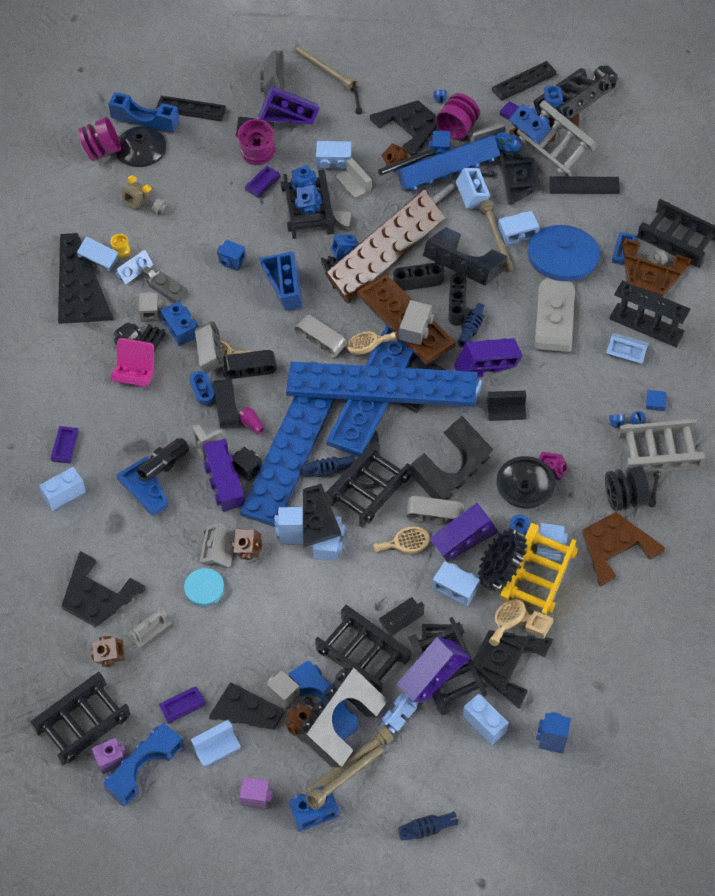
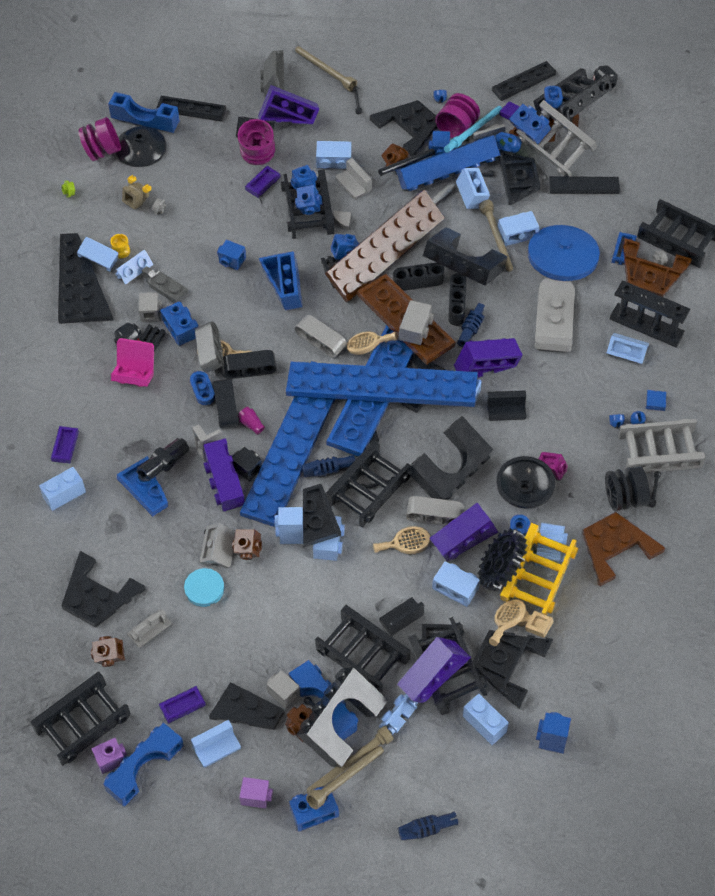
none -> lime plate [61,180,75,198]
none -> medium azure bar [444,106,502,153]

